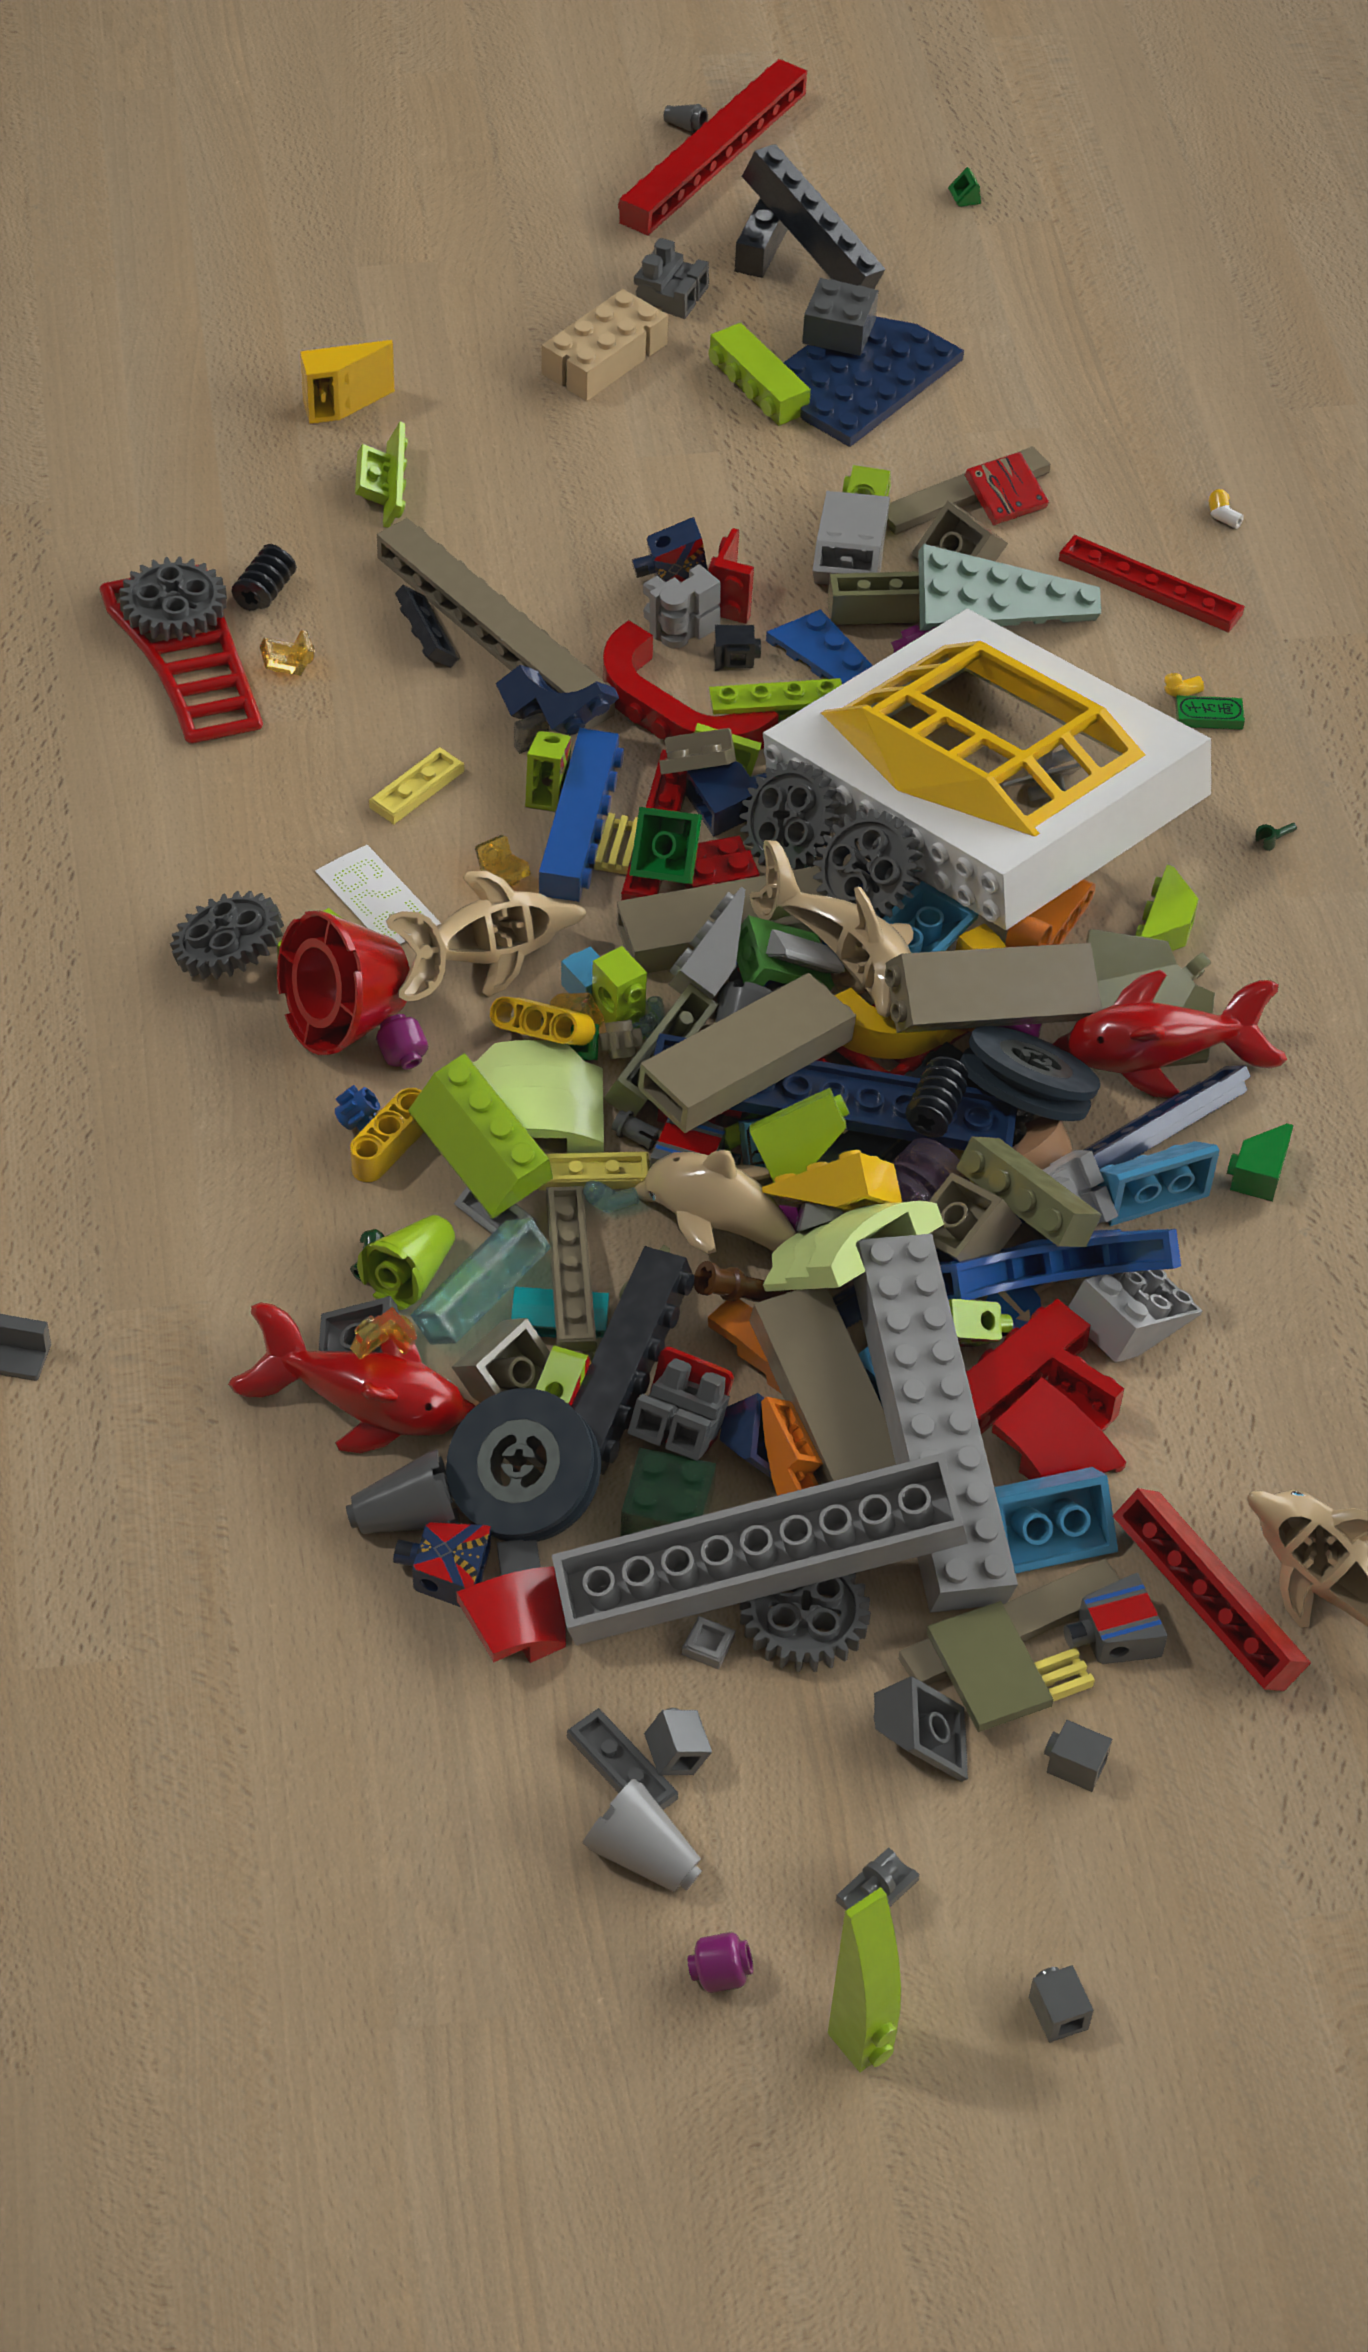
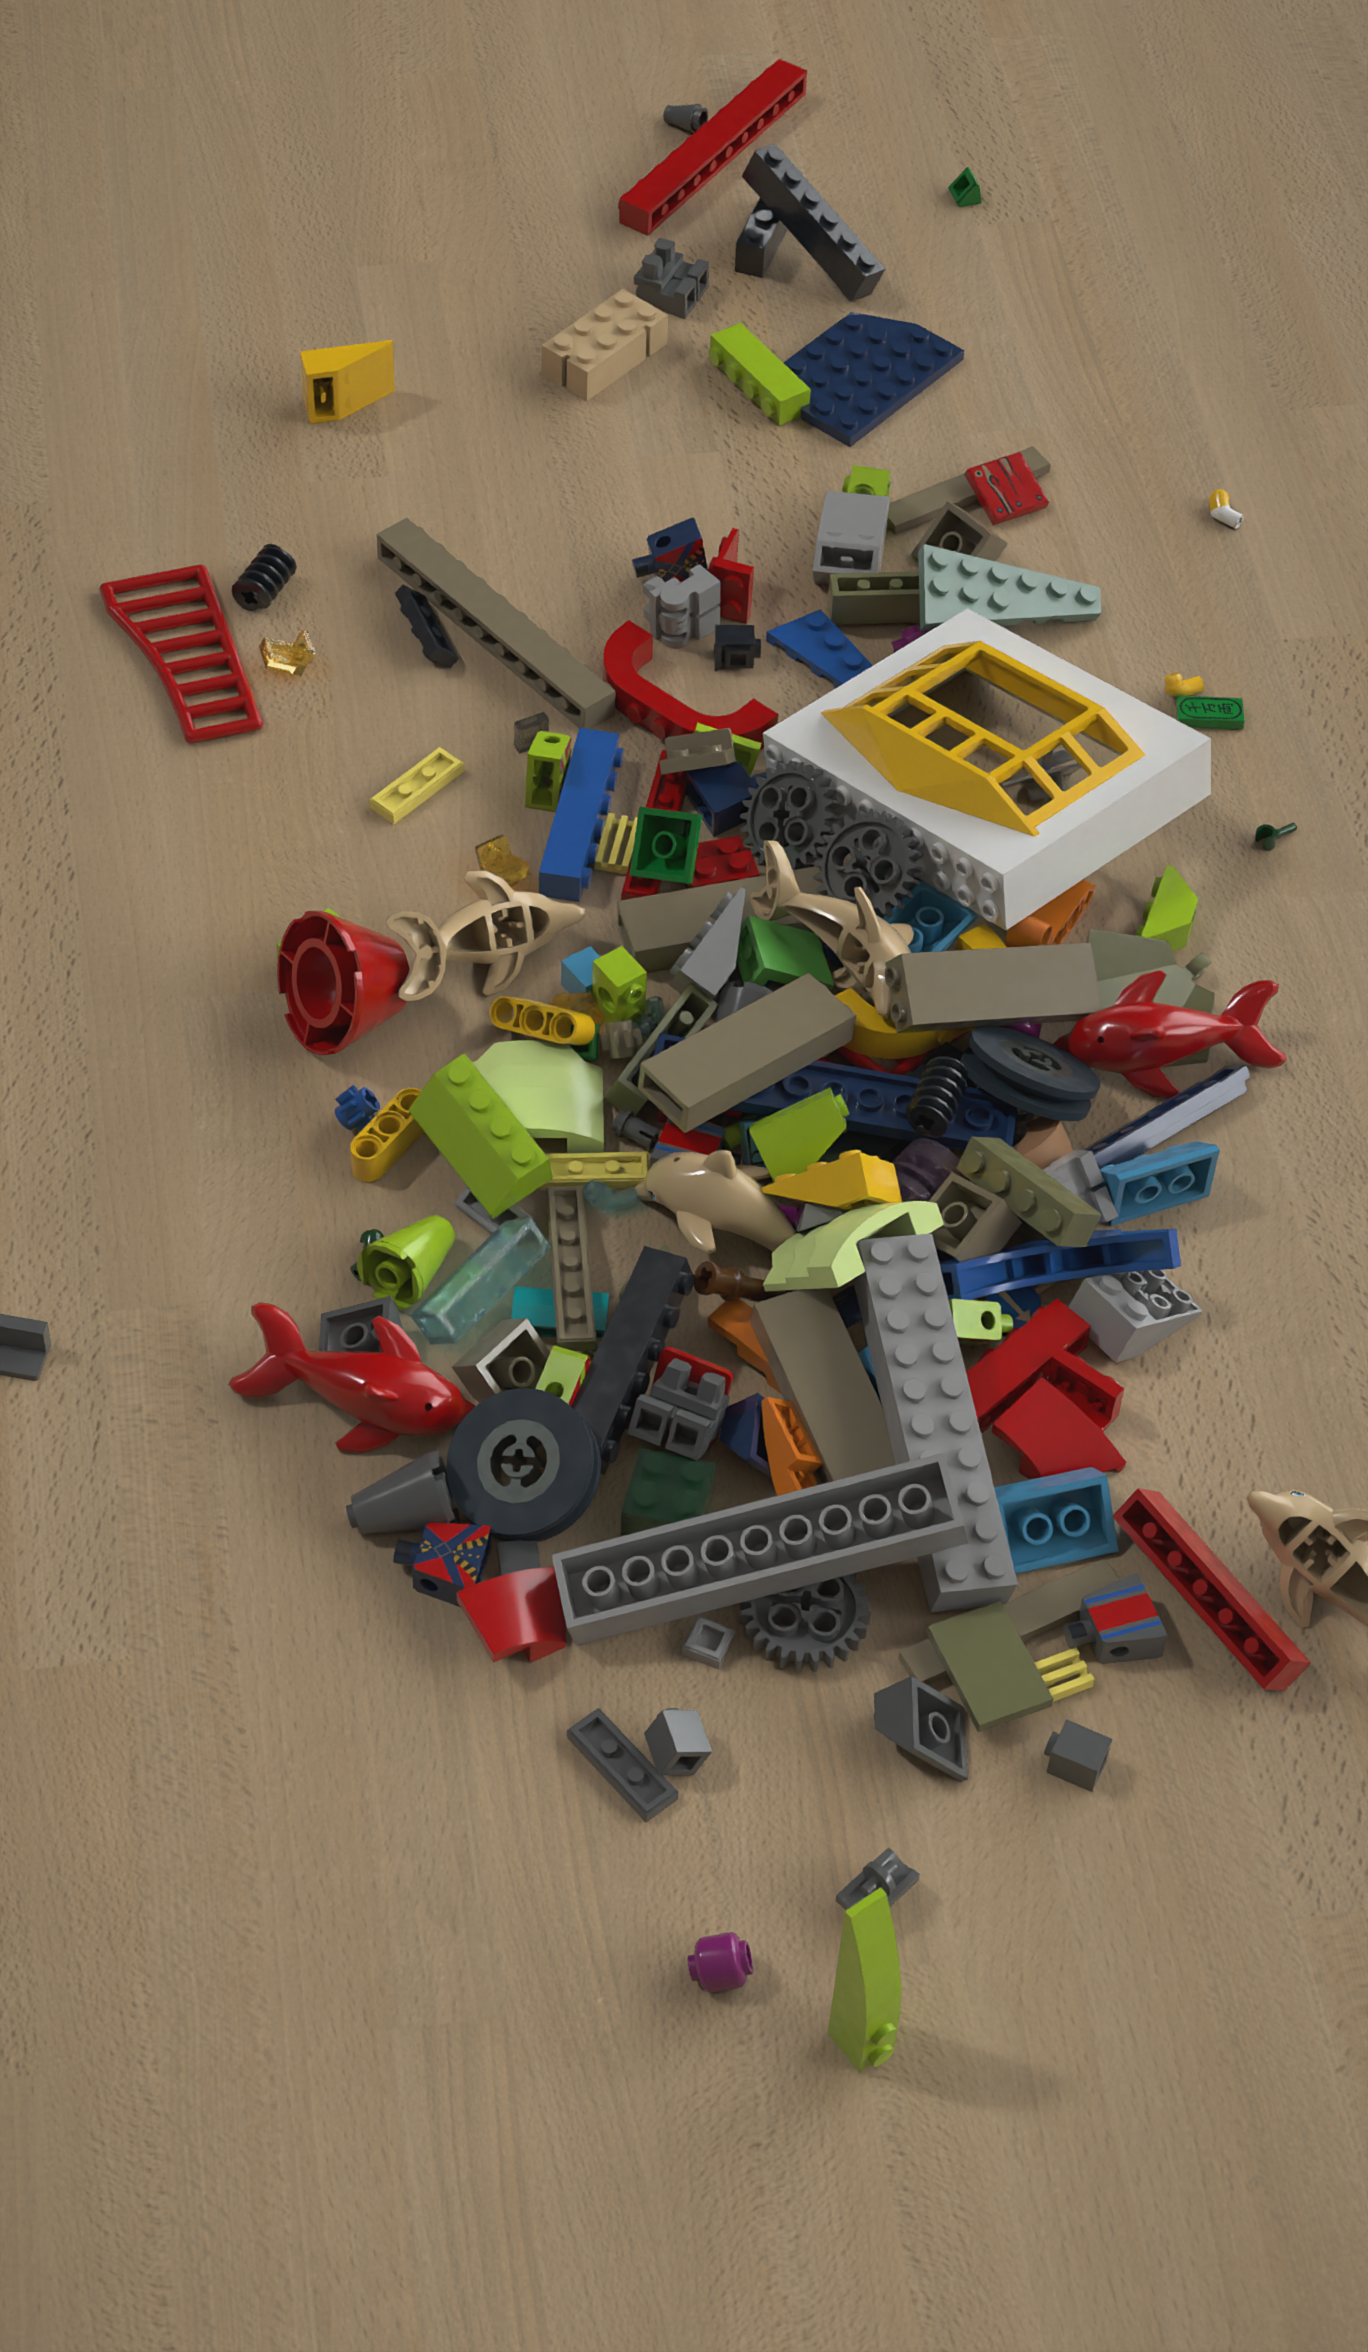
dark grey gear [119,557,227,641] -> none
dark grey gear [170,891,284,980] -> none
white sticker [315,845,441,944] -> none
clear yellow bracket [350,1307,417,1359] -> none
lime bracket [355,422,408,528] -> none
magenta head [376,1014,429,1070] -> none
dark blue arch [495,665,619,736] -> none
light grey cone [583,1778,702,1892] -> none
lime bracket [709,678,842,720] -> none
light grey slope [766,929,844,974] -> none
dark grey brick [802,278,879,356] -> none
dark grey brick [1028,1965,1094,2043] -> none
red tile [1058,534,1245,633] -> none
green slope [1226,1123,1294,1202] -> none

